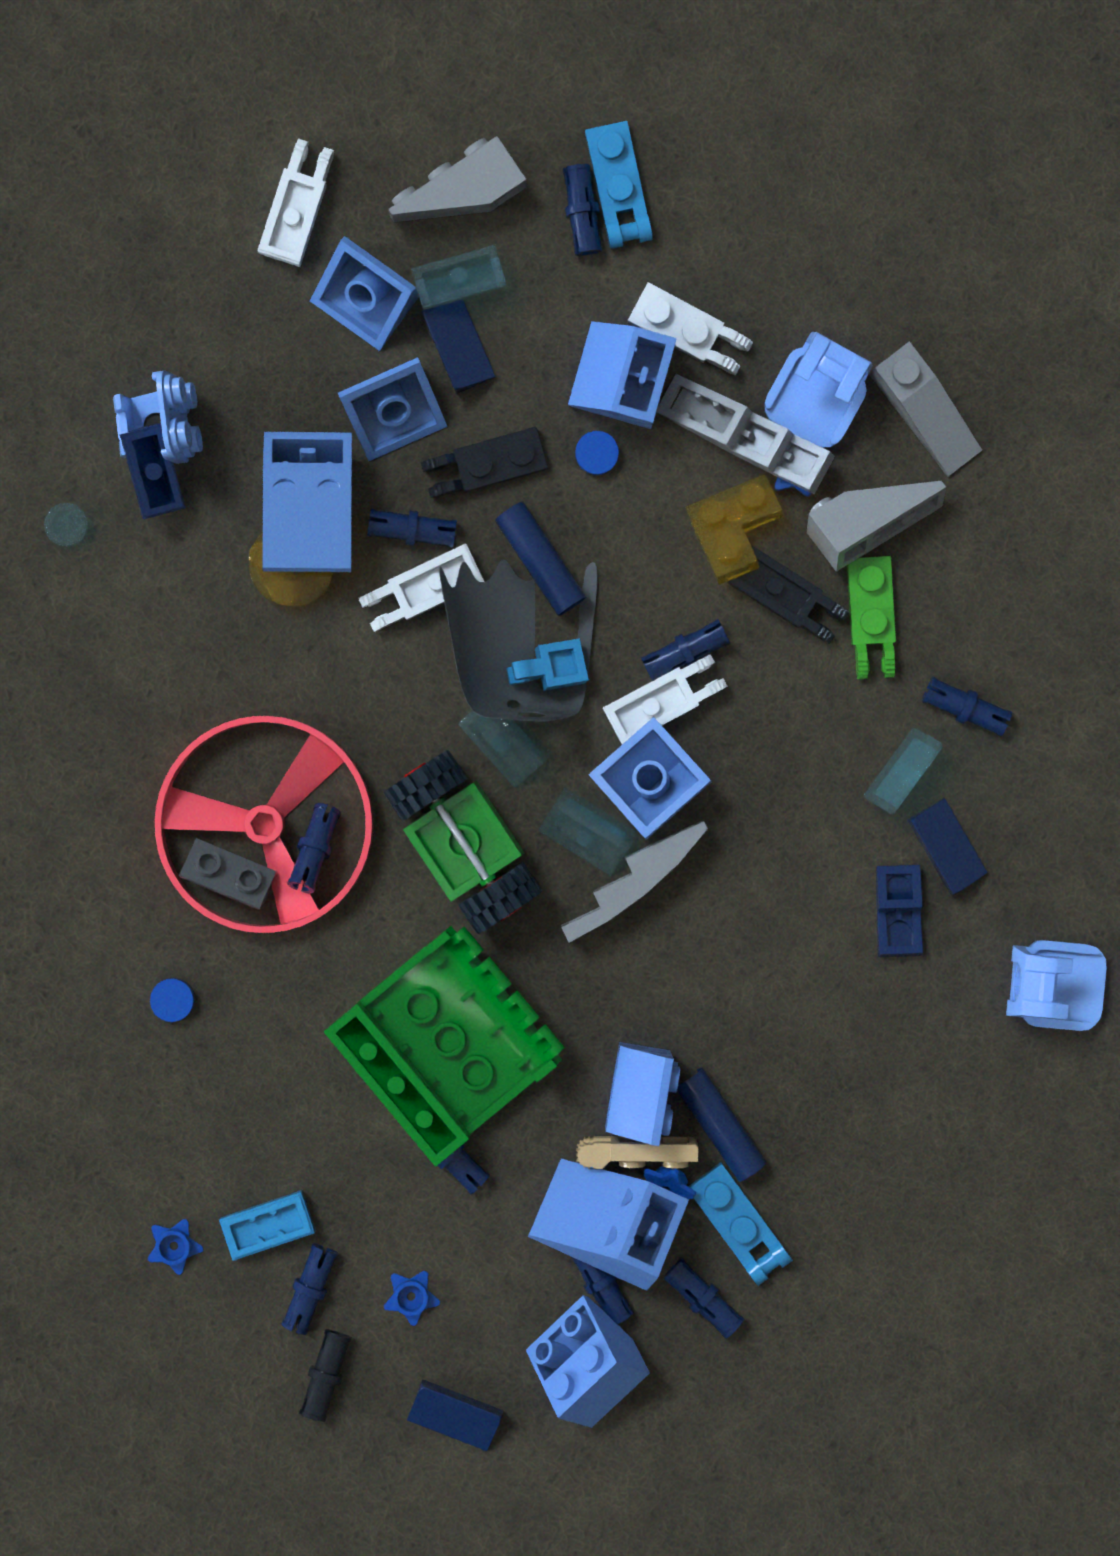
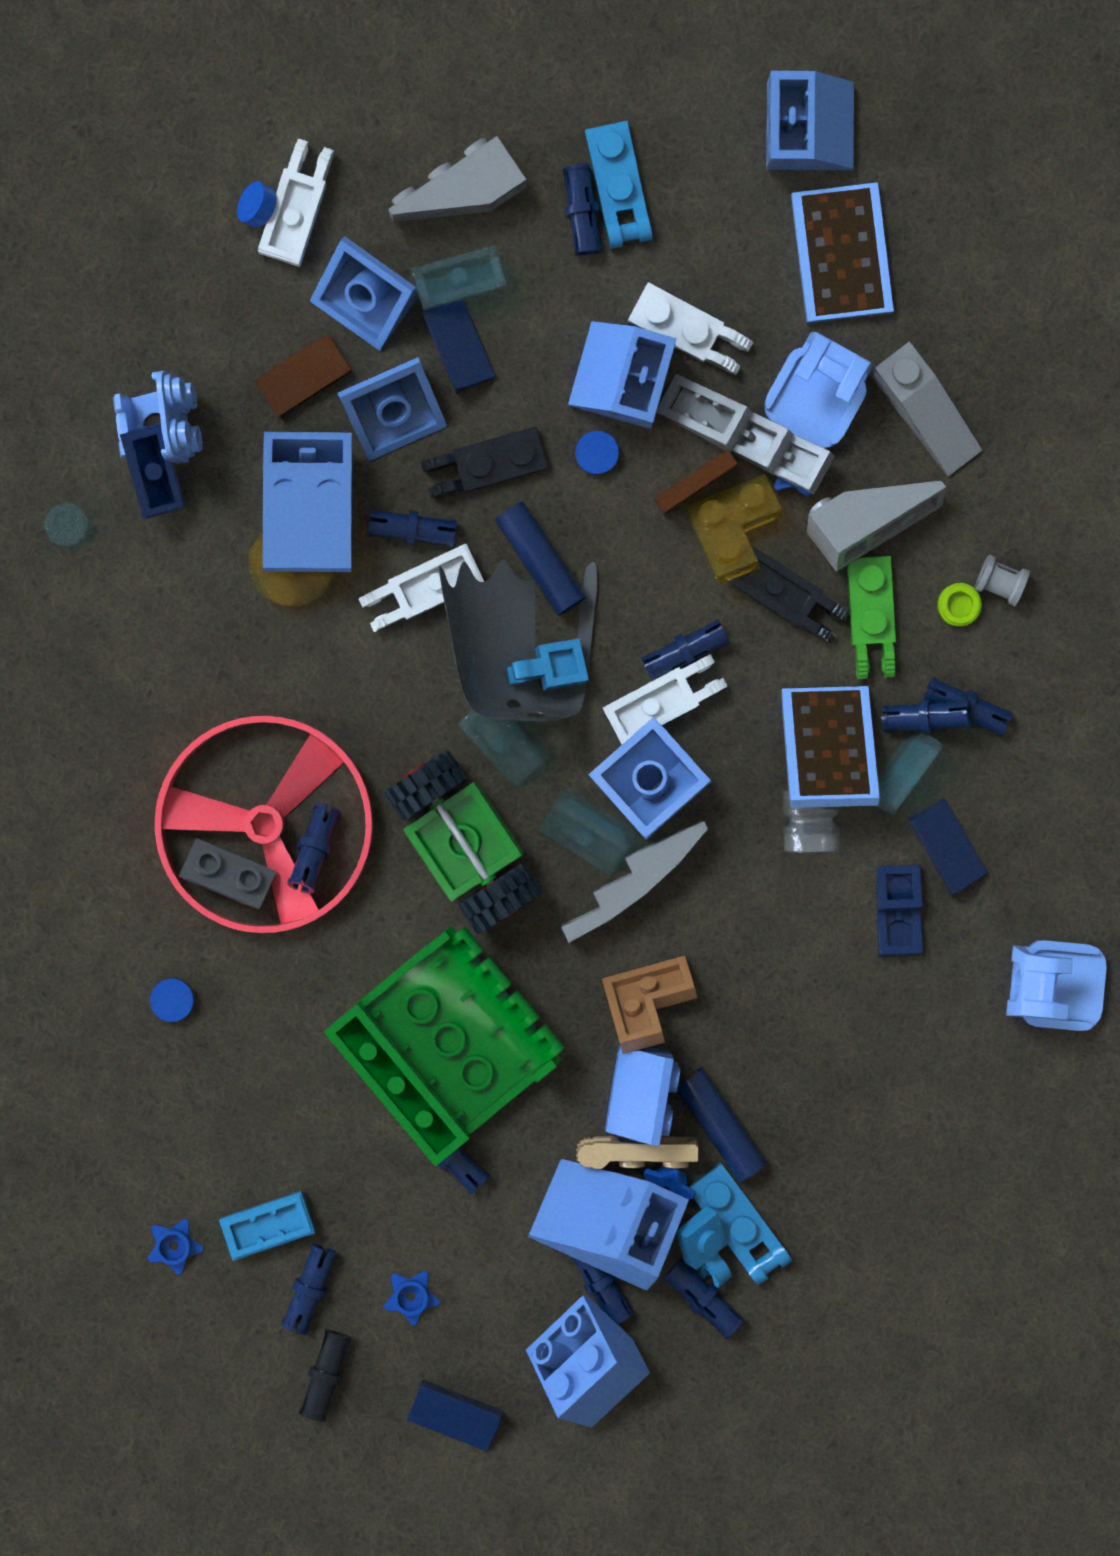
none -> blue tile [237,181,276,228]
none -> reddish brown tile [255,333,352,418]
none -> medium nougat plate [602,956,697,1054]
none -> reddish brown tile [654,450,737,516]
none -> dark azure plate [676,1206,731,1288]
none -> medium blue slope [766,71,854,170]
none -> tile [781,686,880,808]
none -> clear wheel [783,791,840,852]
none -> tile [791,182,894,324]
none -> dark blue pin [882,699,973,734]
none -> lime tile [937,583,982,627]
none -> light grey bush [974,555,1030,606]

